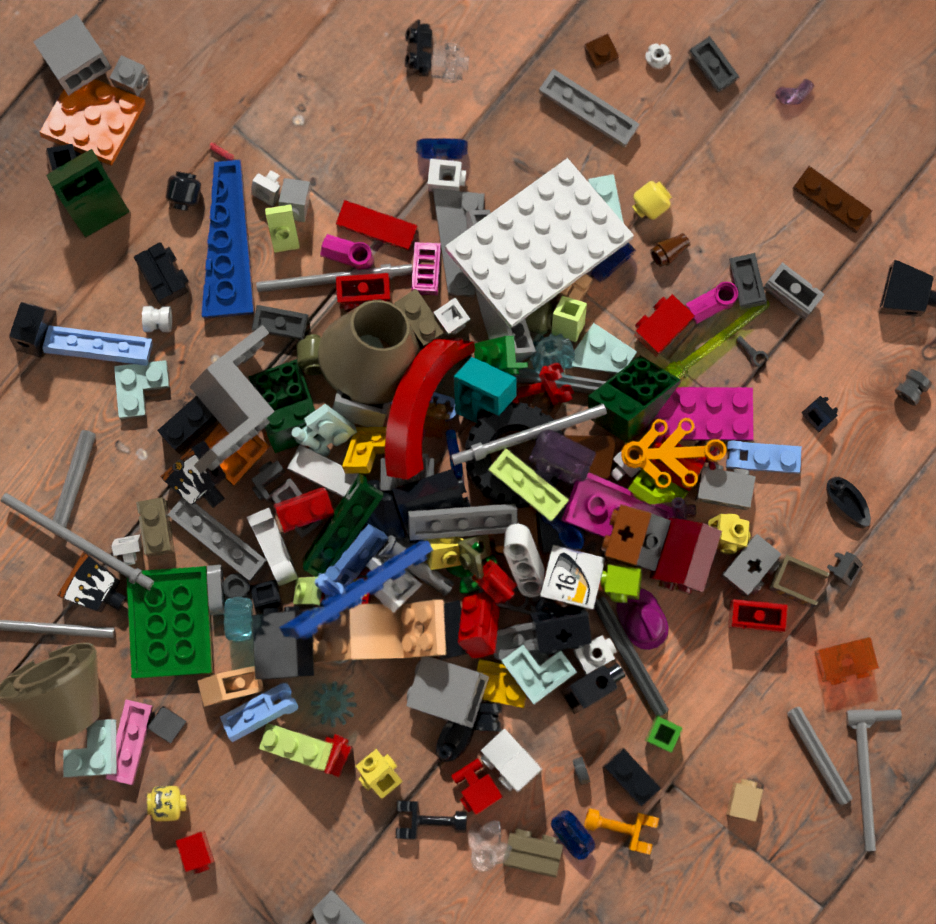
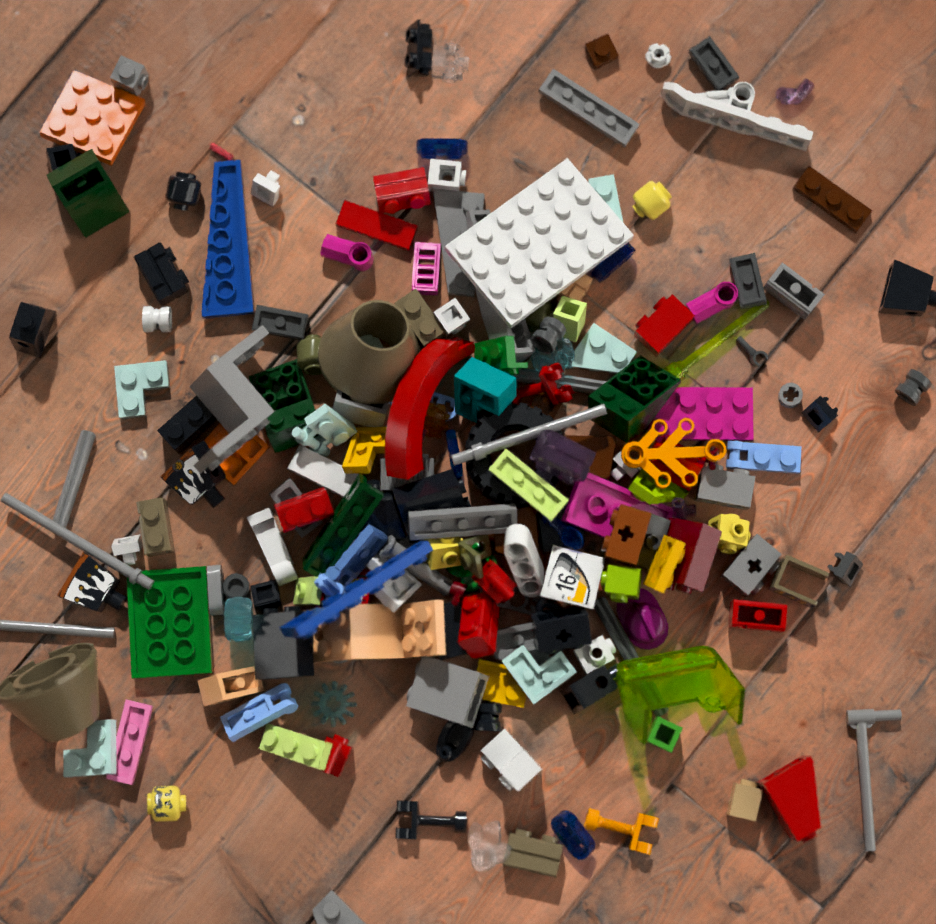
light grey brick [33,14,112,96] -> none
light blue plate [43,325,153,366] -> none
black slope [147,706,187,743] -> none
light grey plate [168,498,267,581] -> none
red brick [176,831,215,875] -> none
dark grey bracket [251,461,285,503] -> none
light grey bar [256,264,413,292] -> none
yellowish green plate [265,205,300,253] -> none
light grey brick [279,178,310,222] -> none
red brick [336,273,391,312] -> none
light yellow brick [356,749,403,799] -> none
red brick [451,758,503,815] -> none
dark grey tile [573,757,590,785] -> none
black brick [603,748,661,807] -> none
reddish brown cone [650,233,690,267] -> none
light grey axle [787,707,852,805] -> none
clear orange brick [814,637,879,686] -> none
black arm [826,477,871,529] -> none
none -> red brick [373,167,431,214]
none -> dark red hand [449,581,468,605]
none -> dark grey wheel [530,317,566,354]
none -> clear neon green windscreen [616,646,746,745]
none -> yellow plate [643,535,685,593]
none -> white piece [661,82,813,151]
none -> red slope [757,755,821,843]
none -> light grey bush [778,383,803,408]

